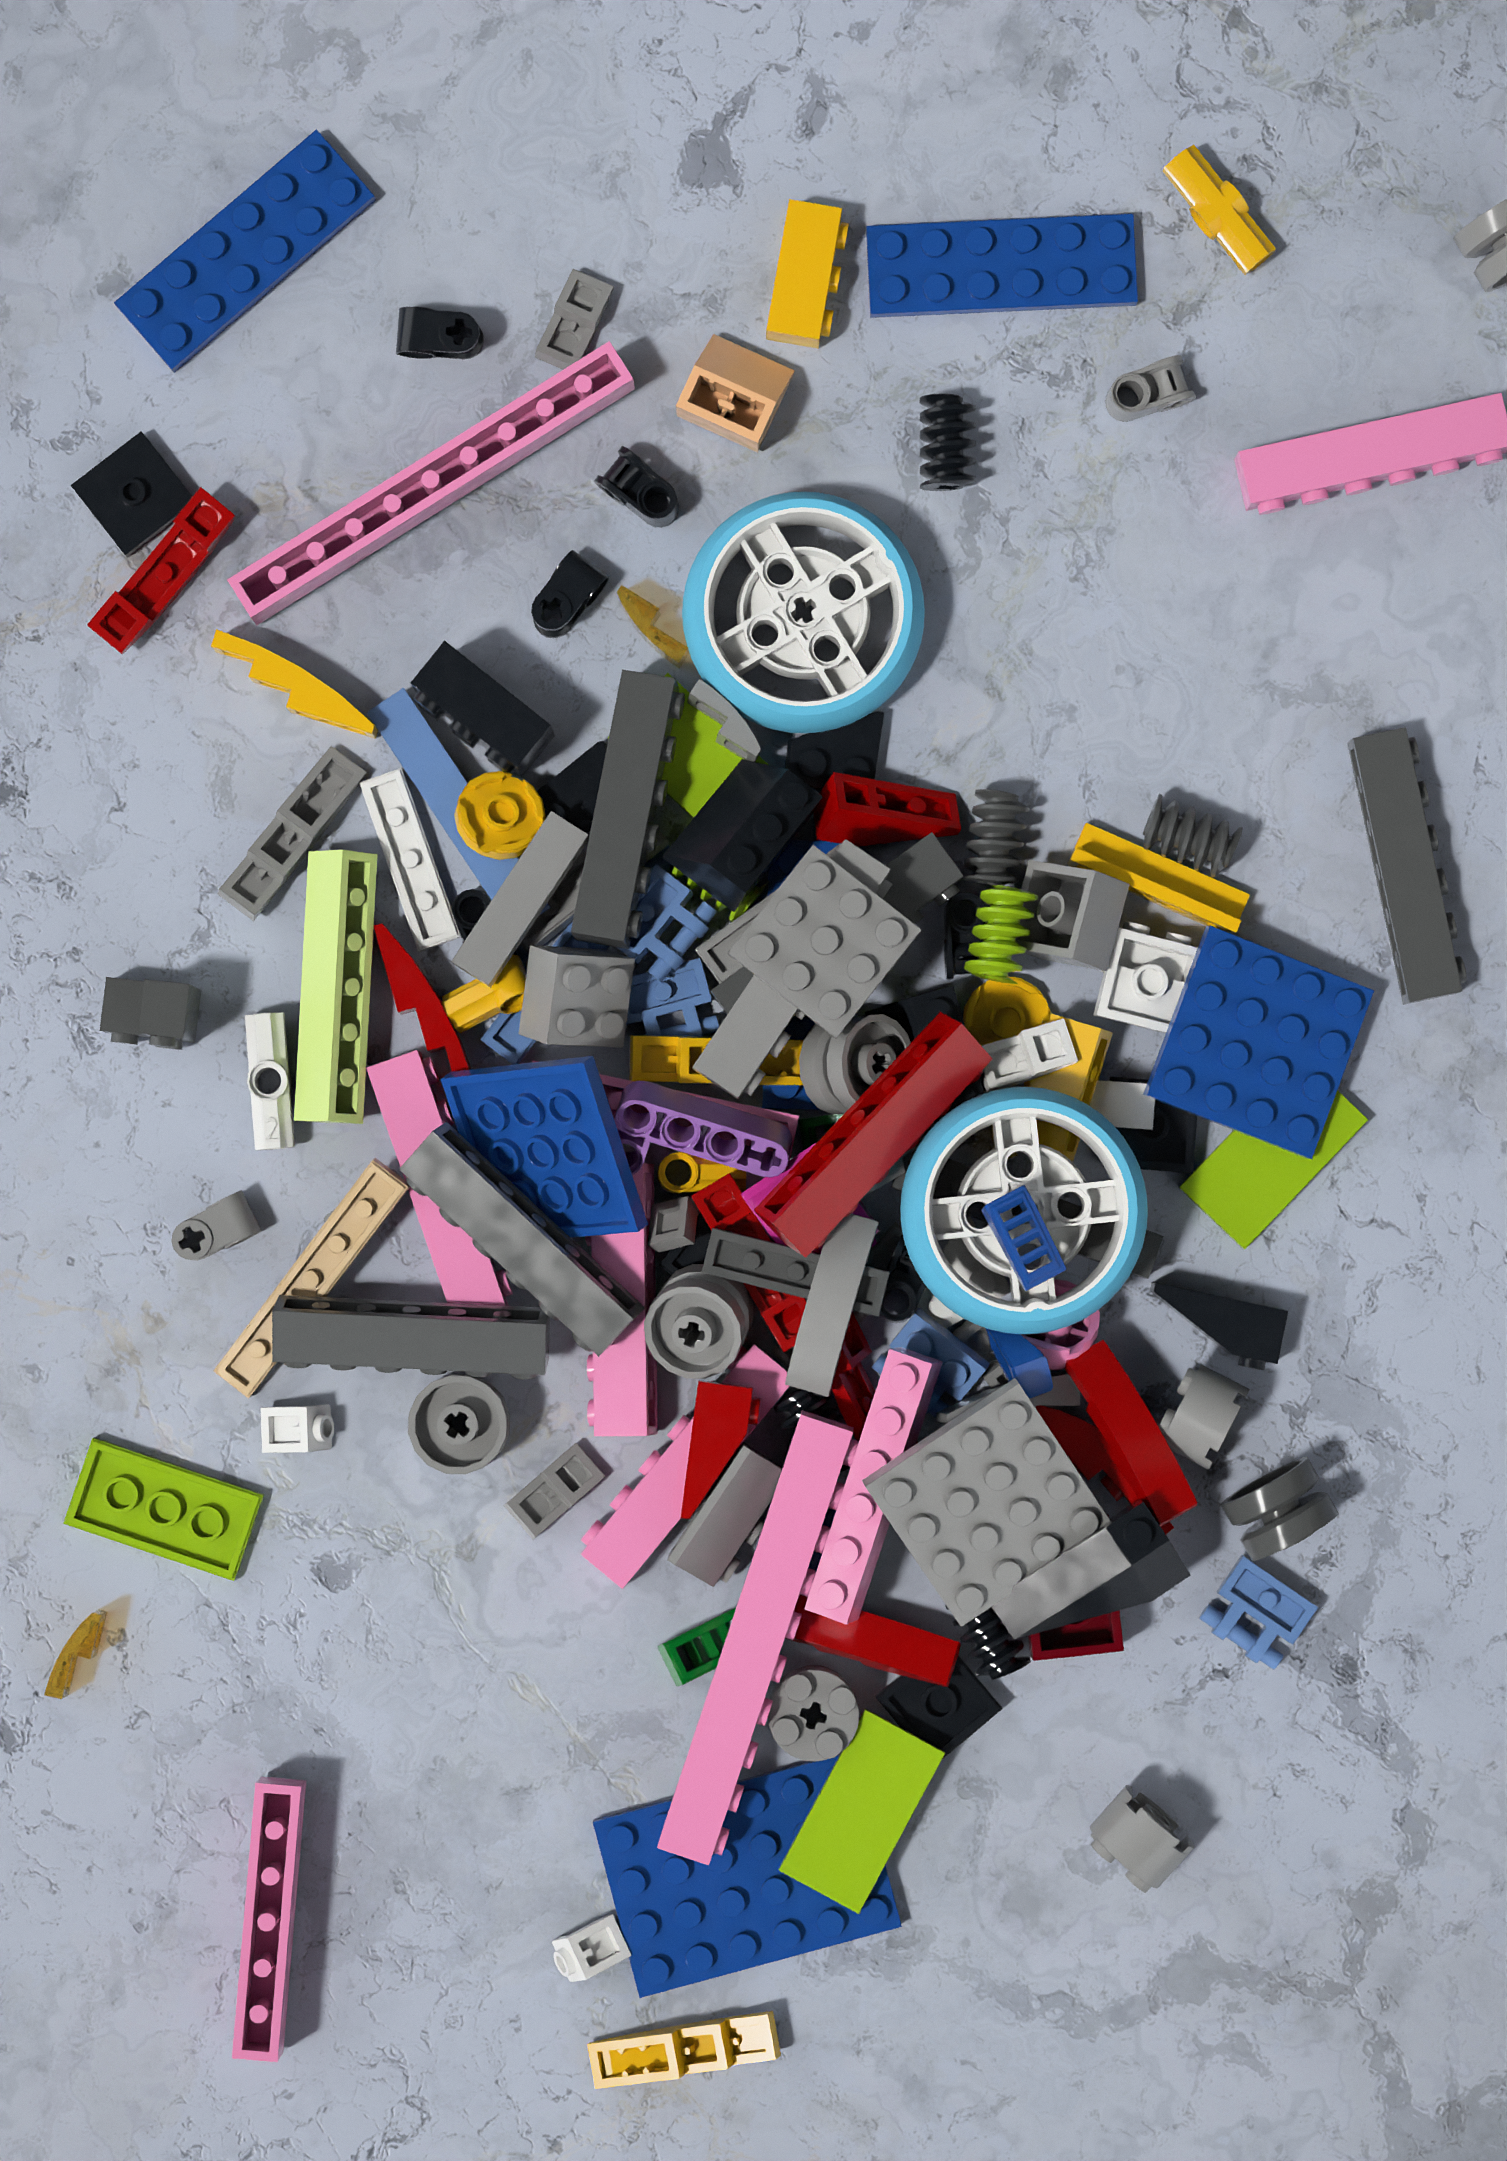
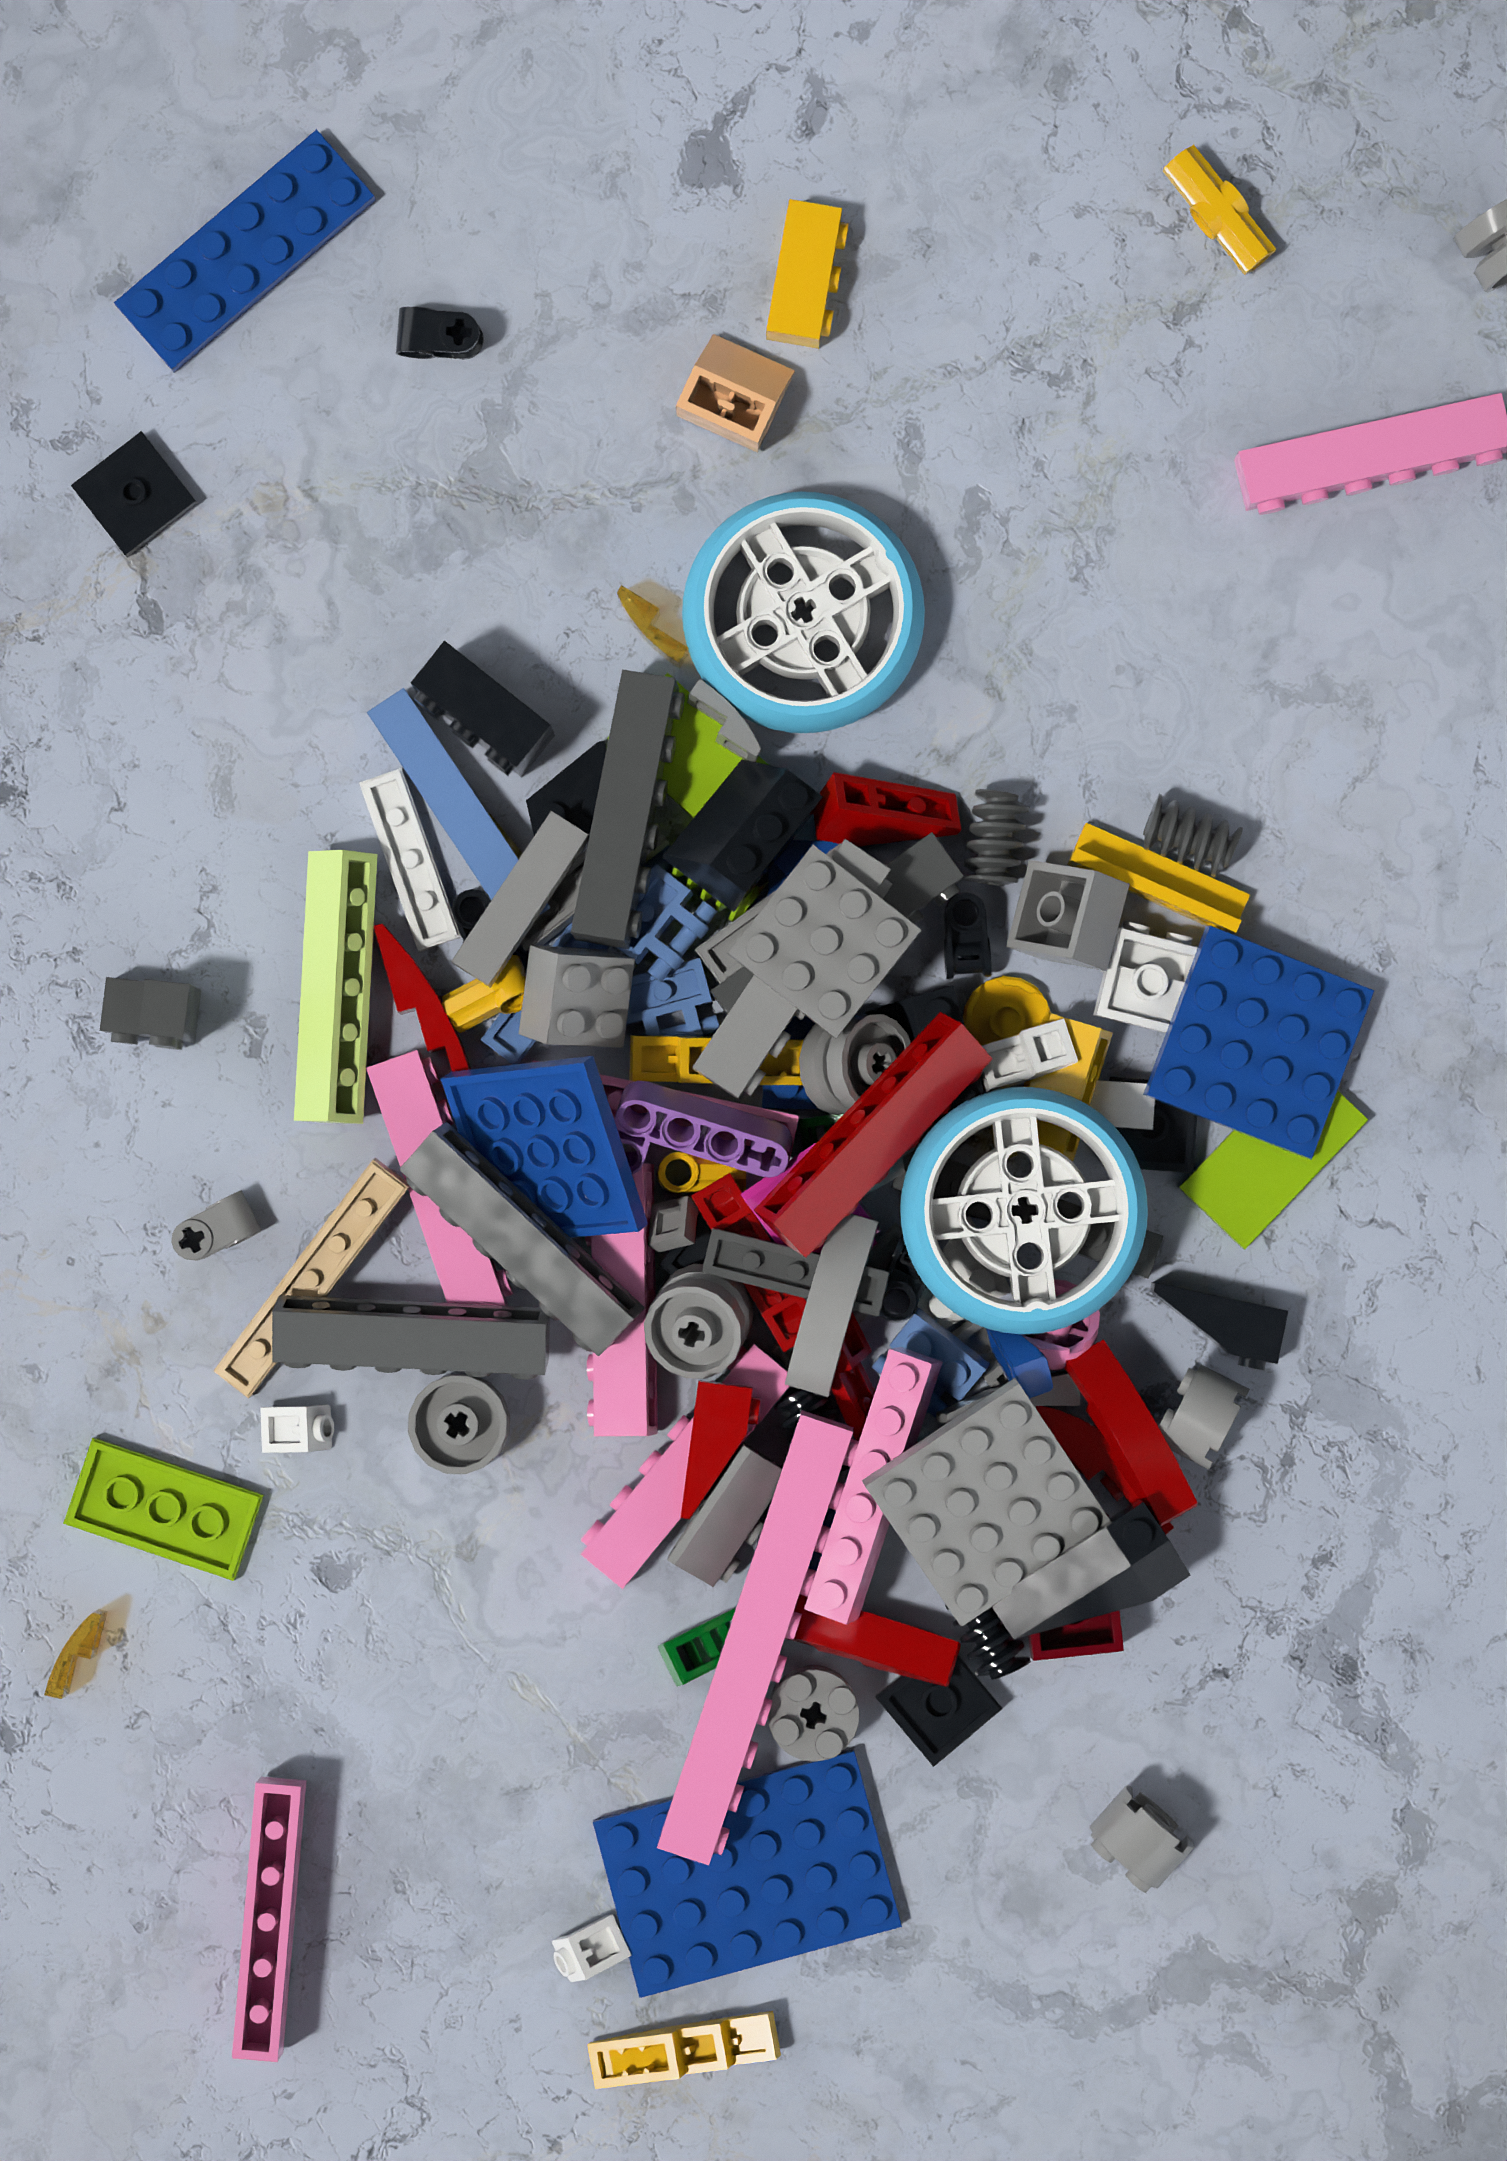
red slope [87,487,236,655] -> none
yellow slope [211,629,378,739] -> none
light grey slope [218,746,367,921] -> none
bright pink brick [227,341,635,625] -> none
white piece [245,1012,295,1150] -> none
yellow tile [454,771,546,860] -> none
light grey slope [504,1443,606,1539] -> none
black piece [531,550,609,638] -> none
light grey slope [535,269,614,370] -> none
black piece [594,446,679,528] -> none
lime tile [778,1708,945,1914] -> none
black wing [784,711,884,791] -> none
blue plate [866,214,1138,318] -> none
black piece [919,394,976,491] -> none
lime piece [964,885,1038,984] -> none
blue slope [981,1185,1067,1292] -> none
light grey piece [1105,355,1196,422] -> none
medium blue plate [1199,1555,1318,1670] -> none
dark grey wheel [1220,1457,1339,1561] -> none
dark grey brick [1347,727,1467,1005] -> none

